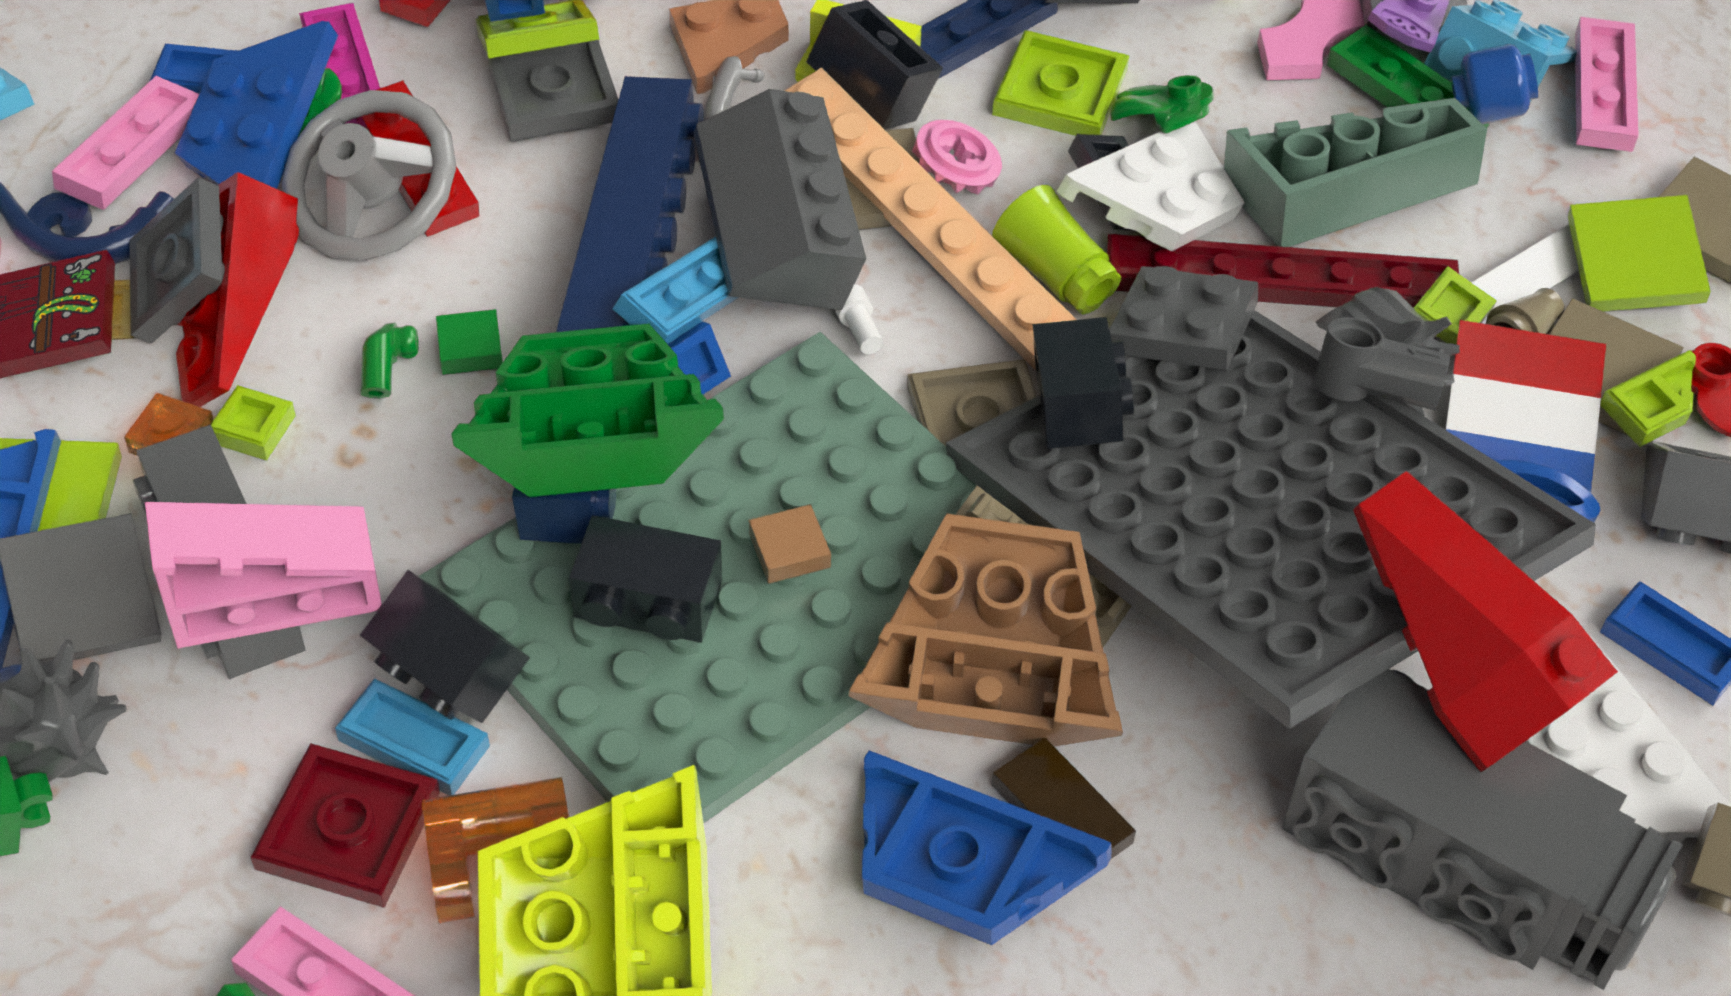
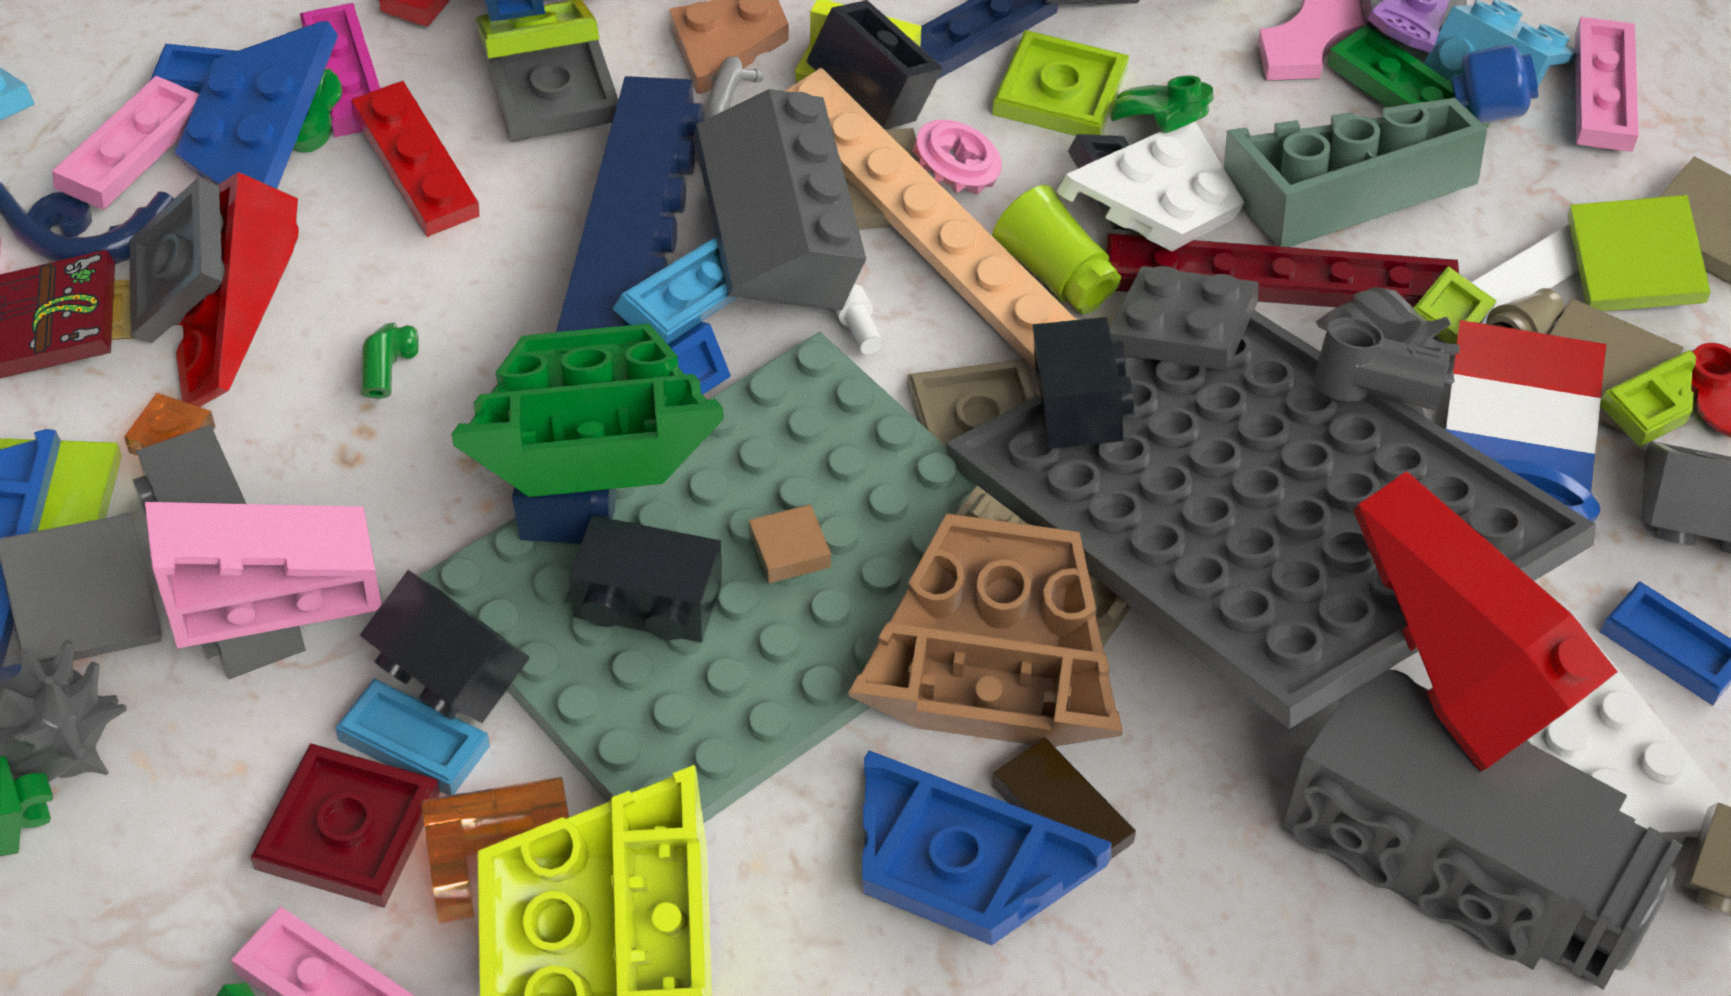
lime tile [211,385,296,461] -> none
light grey piece [282,90,456,260] -> none
green tile [436,309,503,375] -> none

